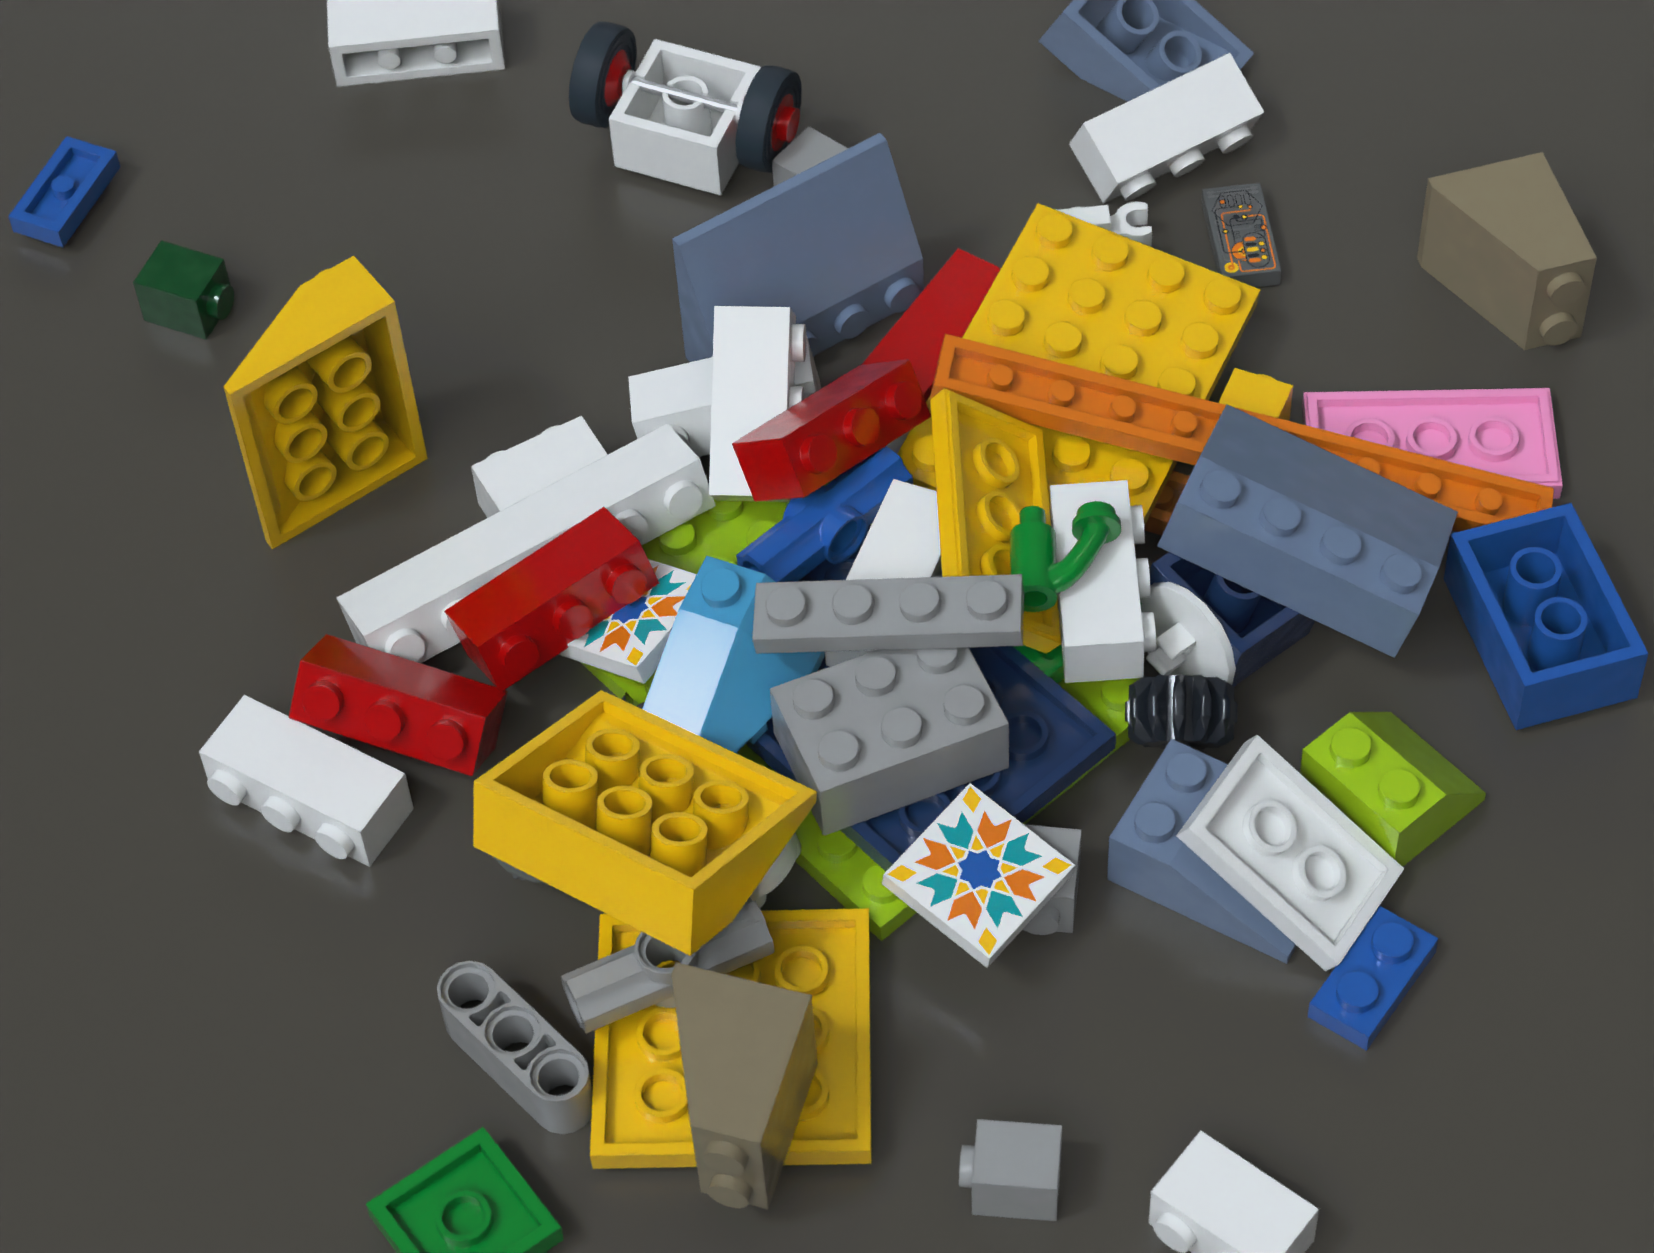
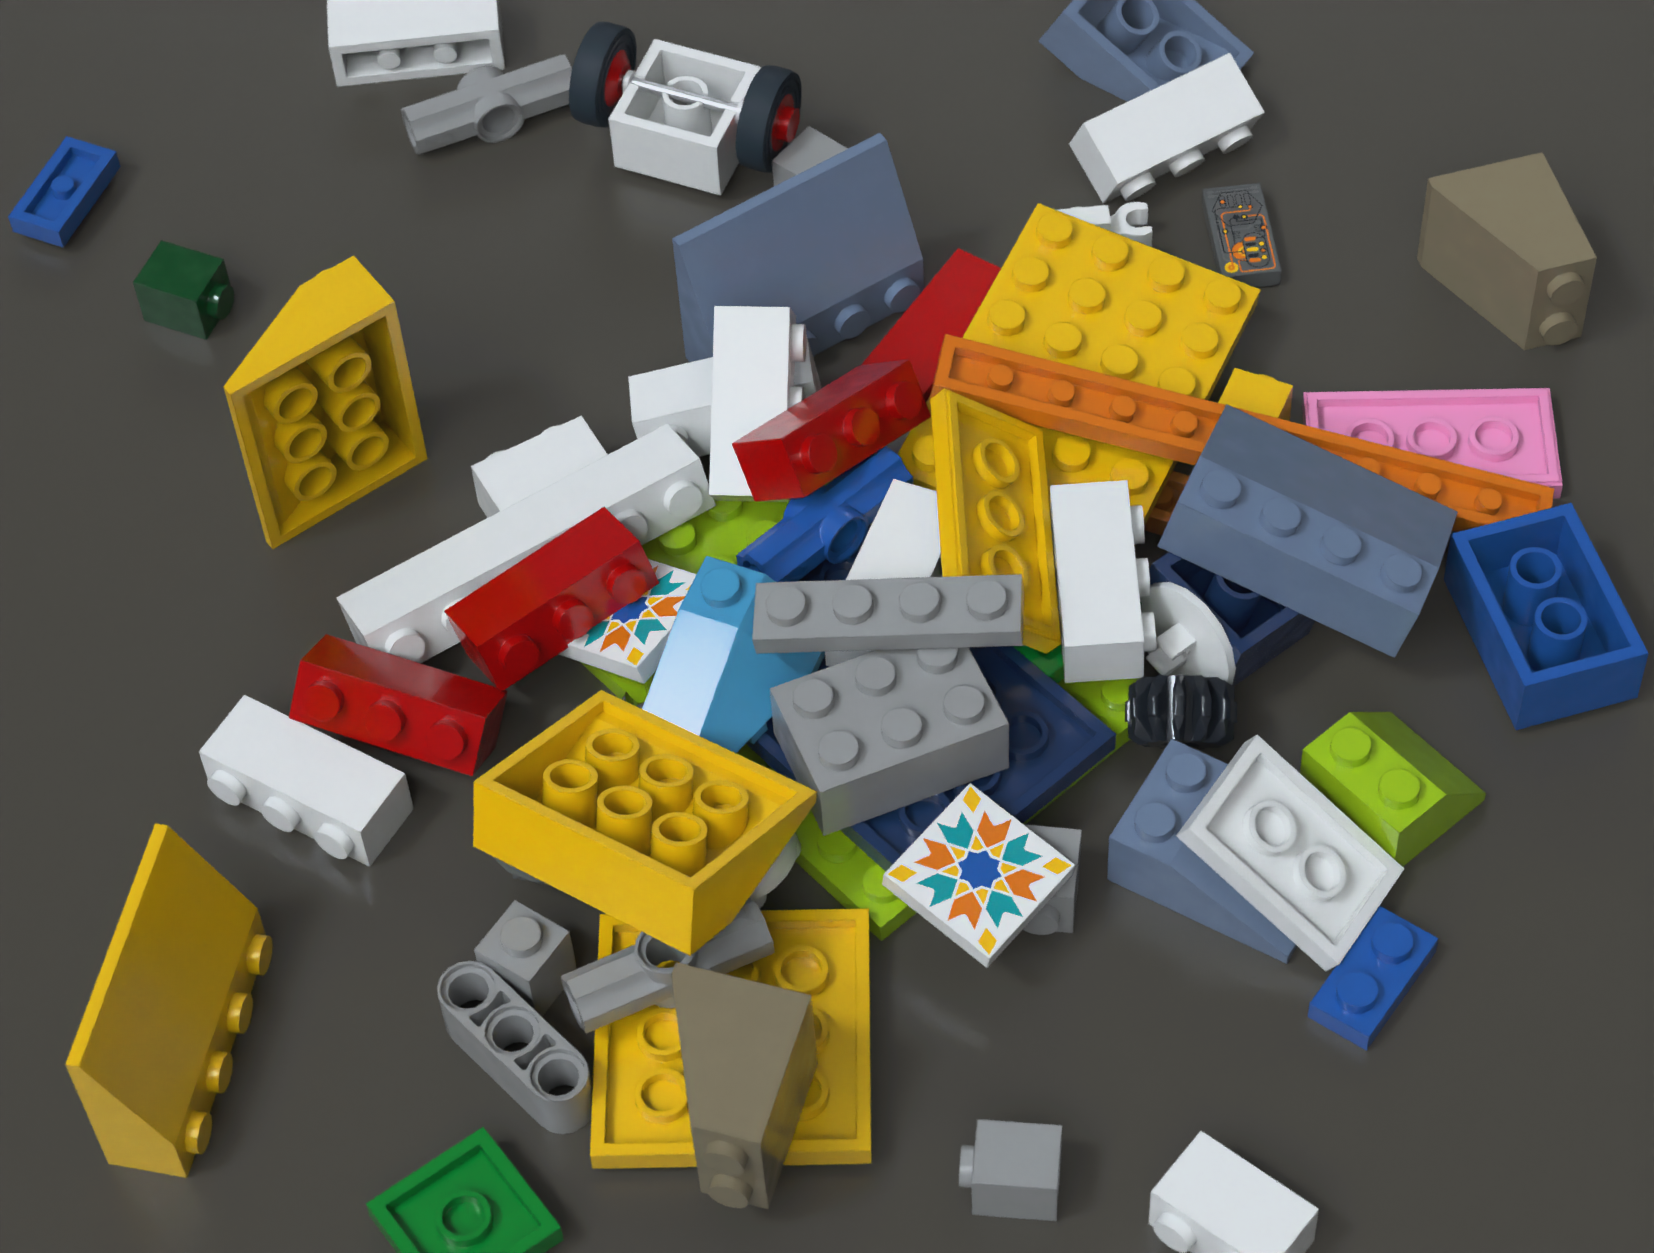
green plant [1010,501,1121,612] -> none
none -> yellow slope [65,823,273,1178]
none -> light grey piece [401,54,572,155]
none -> light grey brick [474,900,577,1016]

